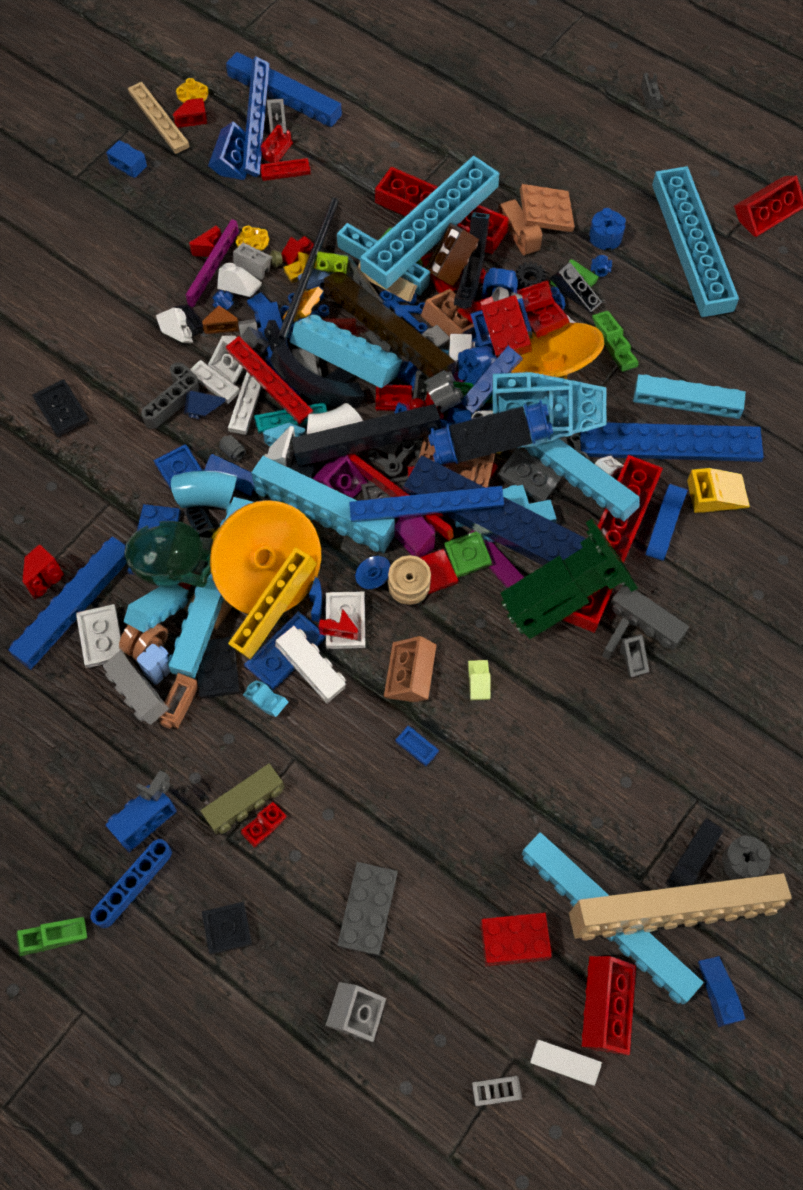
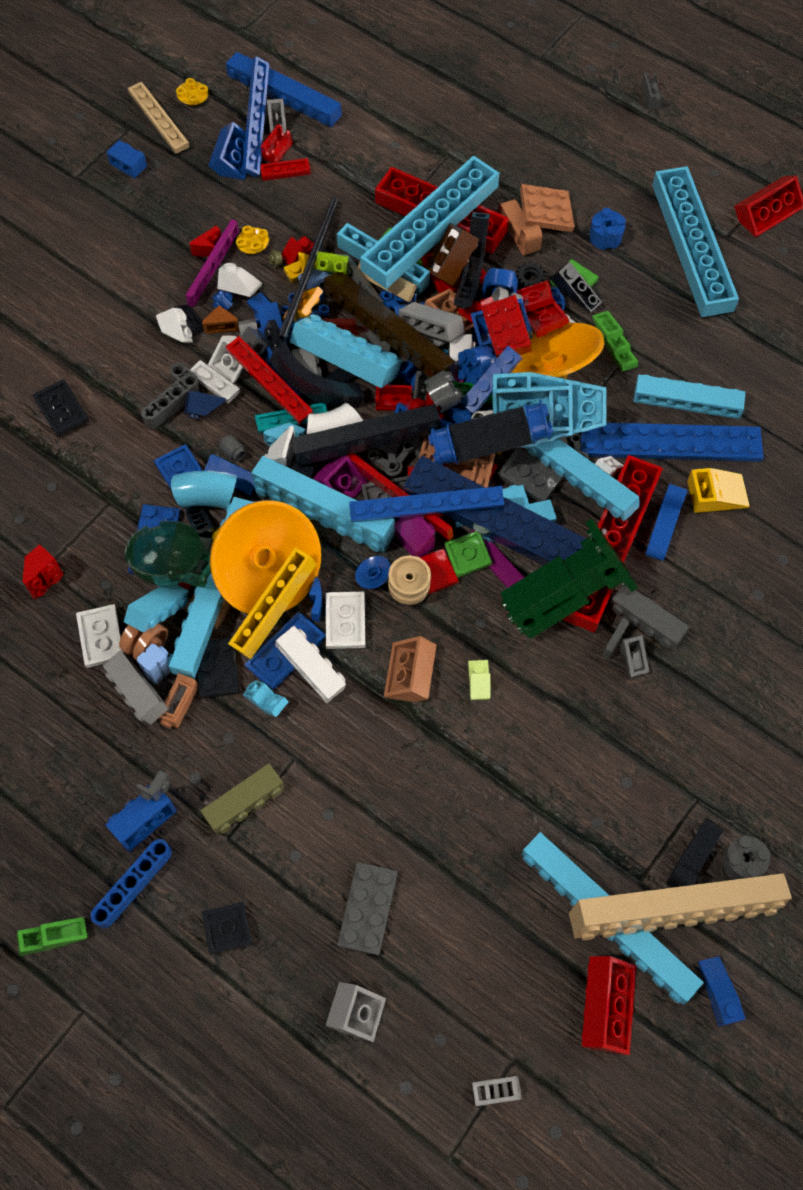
blue brick [8,536,132,670] -> none
red slope [173,98,207,128] -> none
white plate [228,372,262,435] -> none
light grey hinge [233,243,272,280] -> none
red slope [241,802,287,848] -> none
red slope [319,609,359,640] -> none
blue tile [395,726,439,766] -> none
red brick [480,913,552,967] -> none
white slope [530,1040,602,1086] -> none
blue gear [591,255,612,277] -> none
none -> light grey brick [398,302,465,341]

